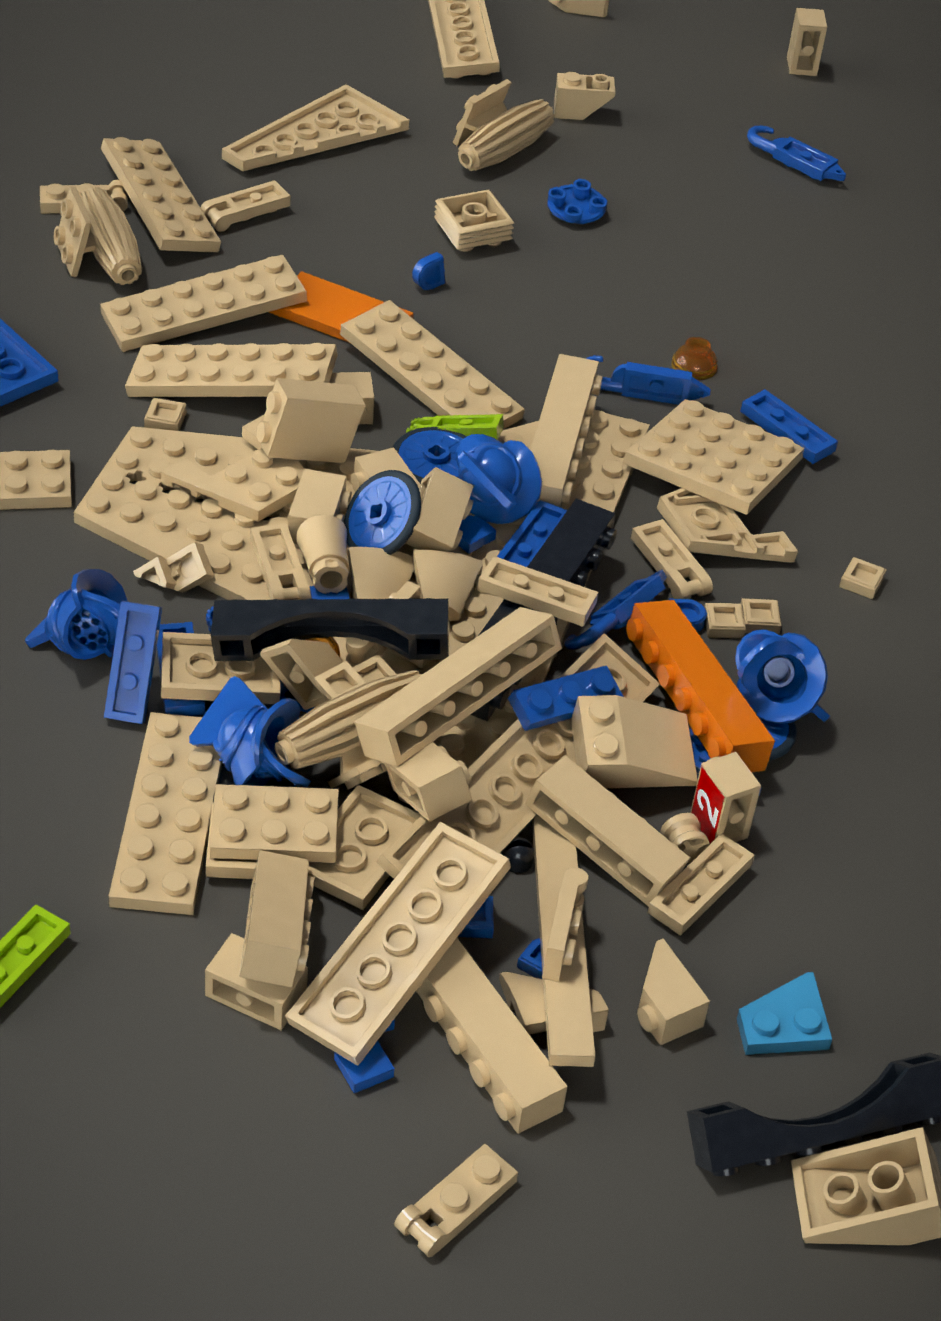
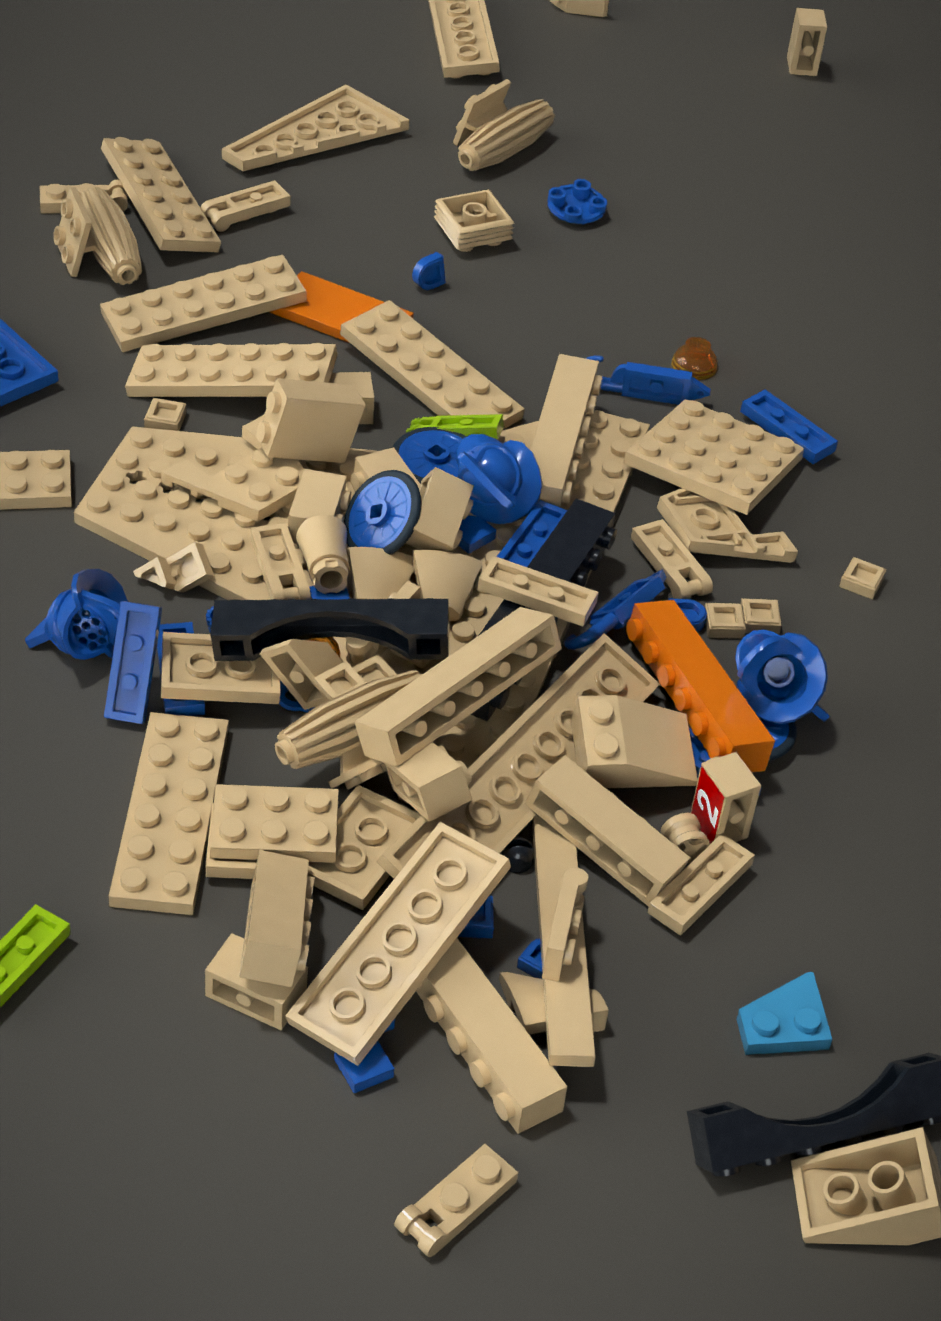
blue helmet [189,676,311,788] -> none
blue plate [507,665,624,731] -> none
tan slope [554,72,615,120] -> none
tan slope [637,938,710,1045] -> none
blue plate [747,125,846,181] -> none

